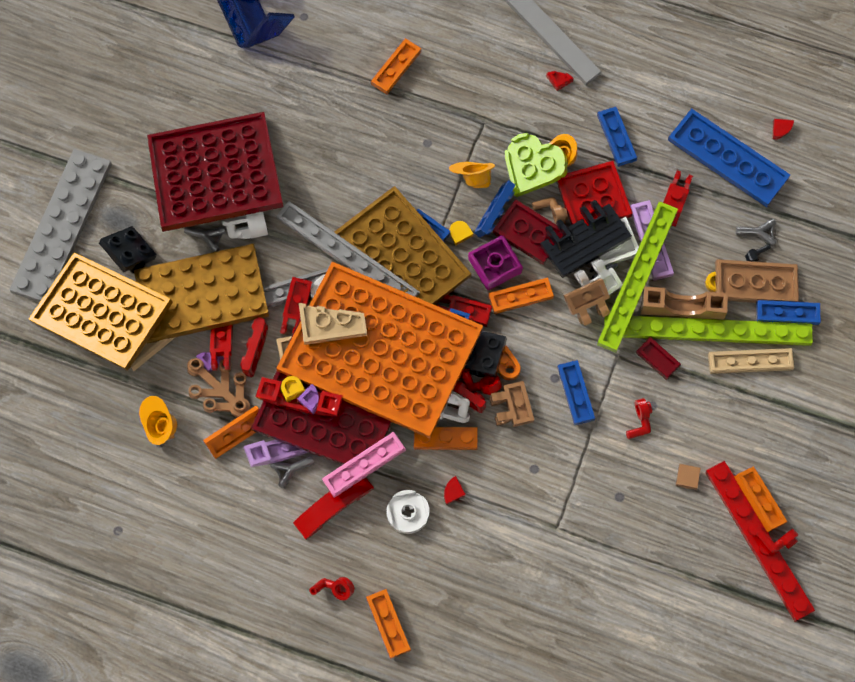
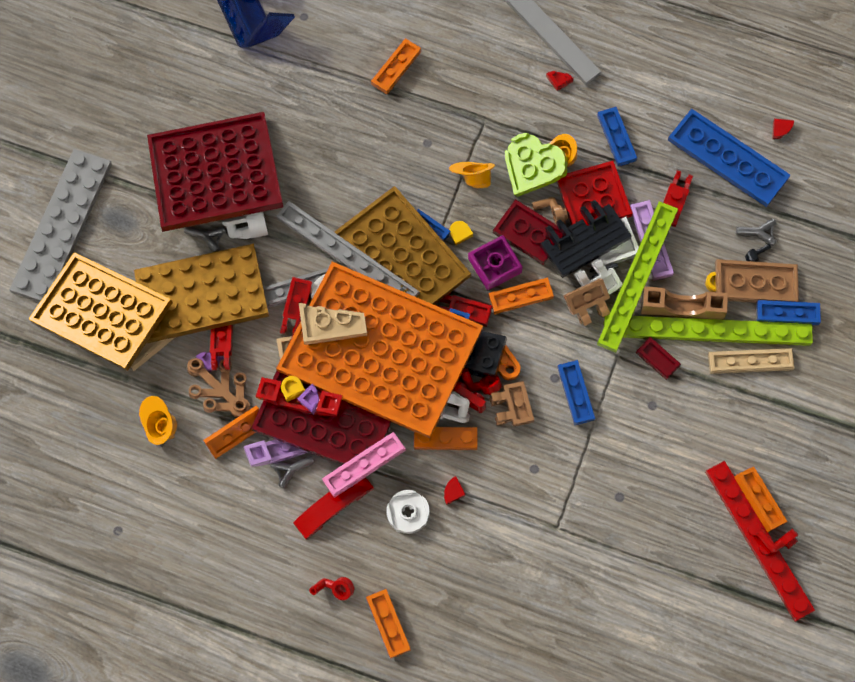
black plate [99,226,157,274] -> none
red hinge [240,317,268,378] -> none
blue plate [474,180,516,238] -> none
red plate [626,398,652,439] -> none
medium nougat tile [675,464,701,490] -> none

